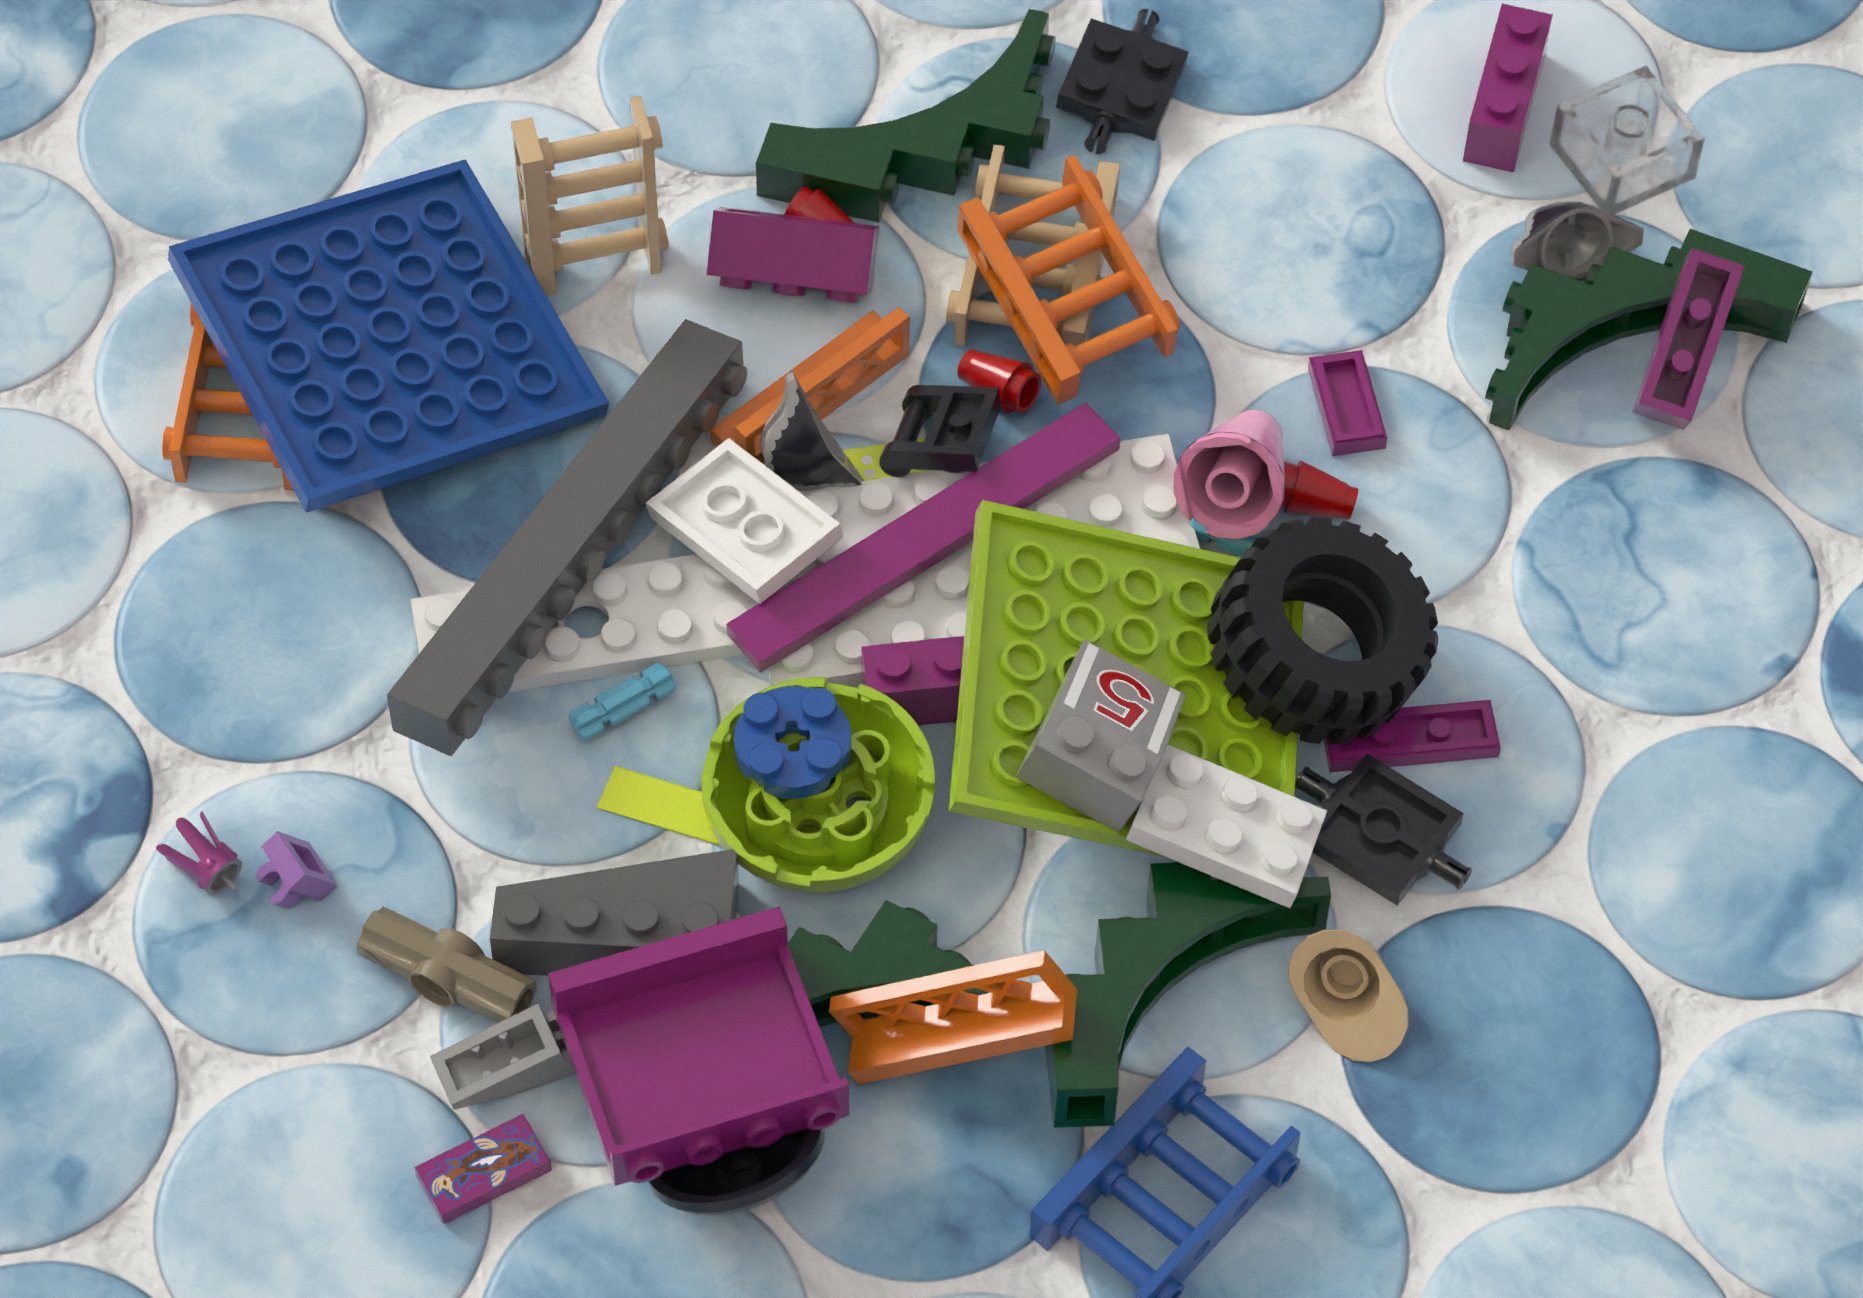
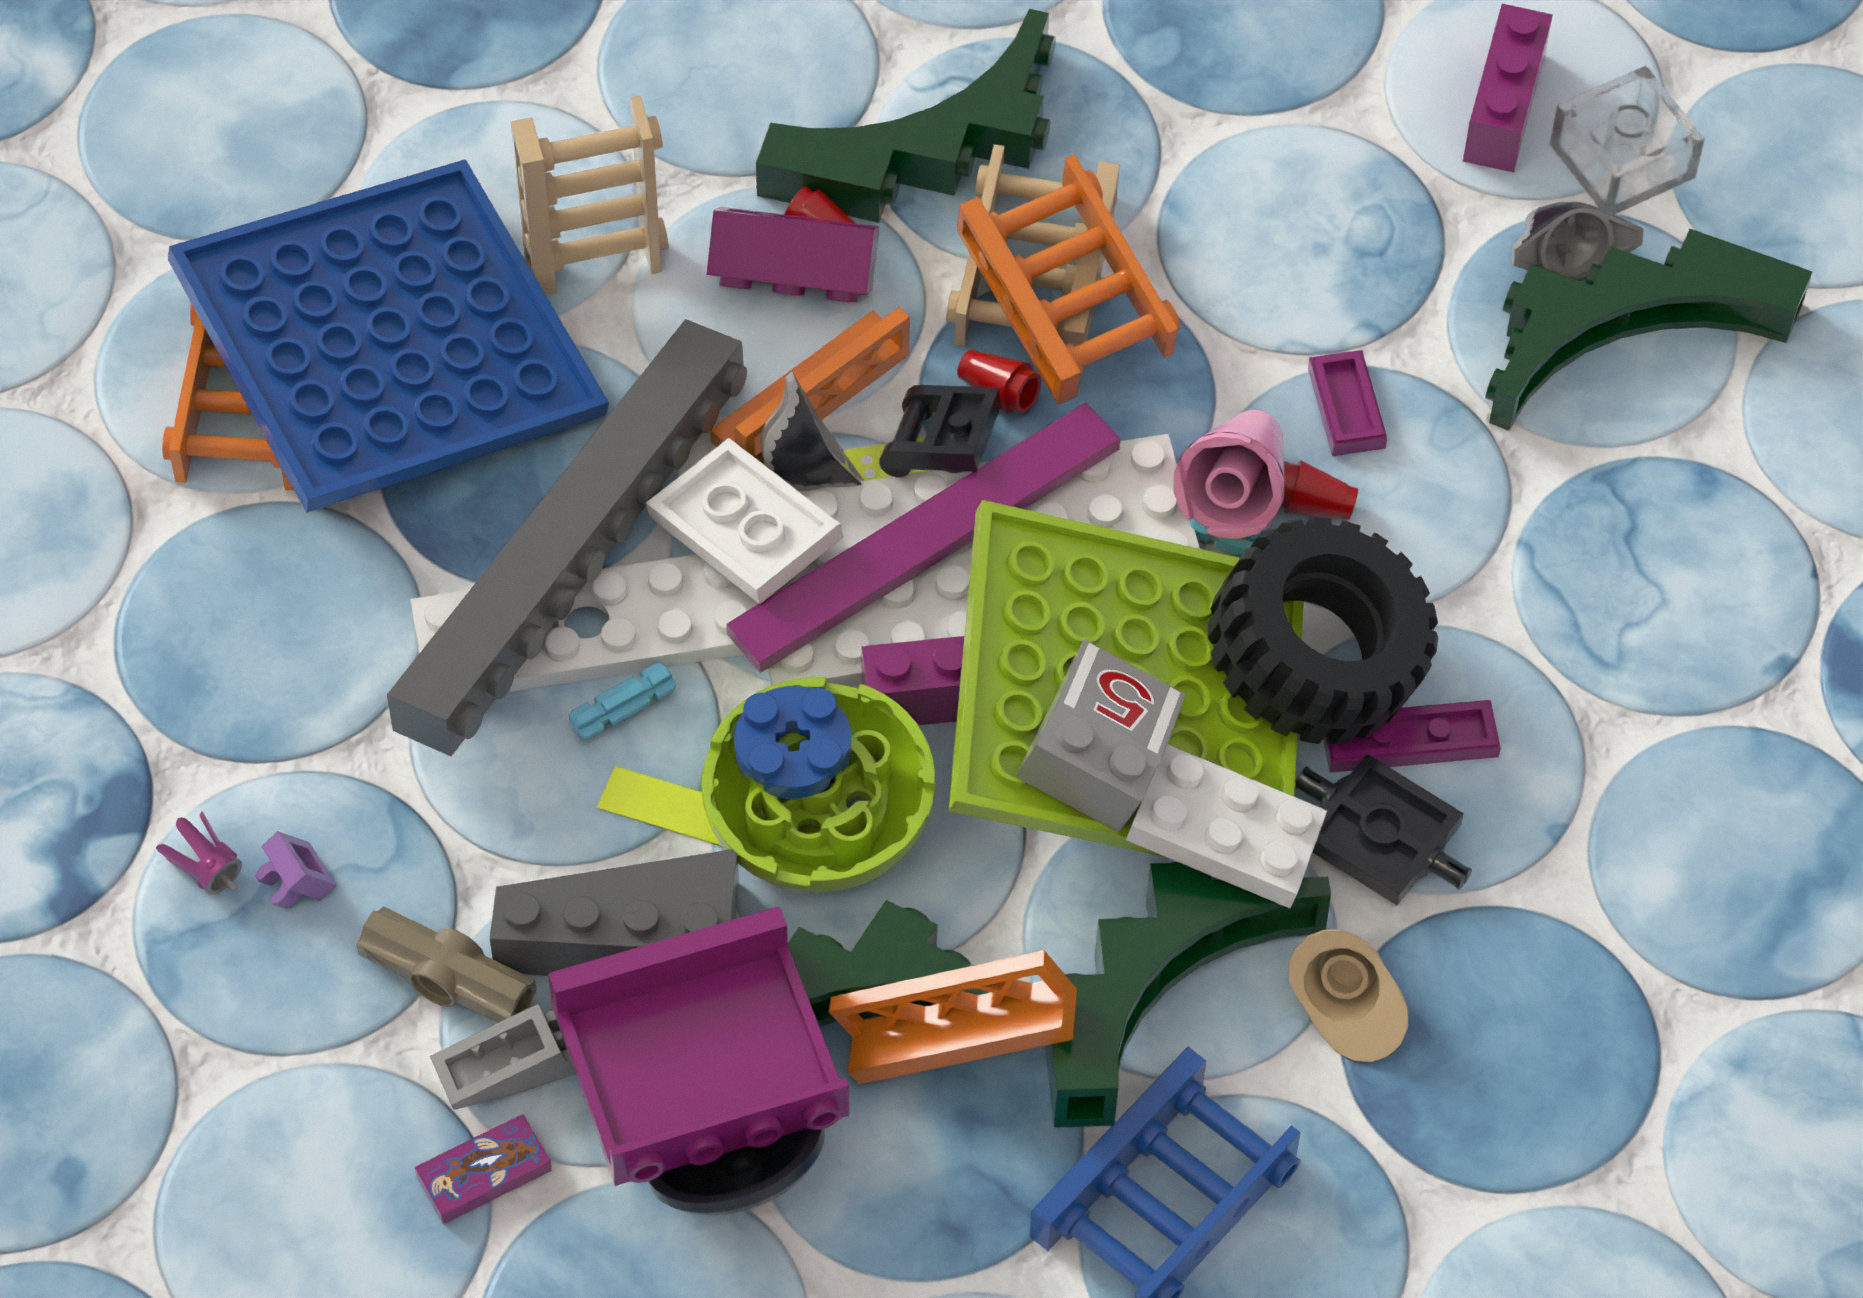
black plate [1056,9,1189,154] -> none
magenta brick [1632,248,1745,430] -> none

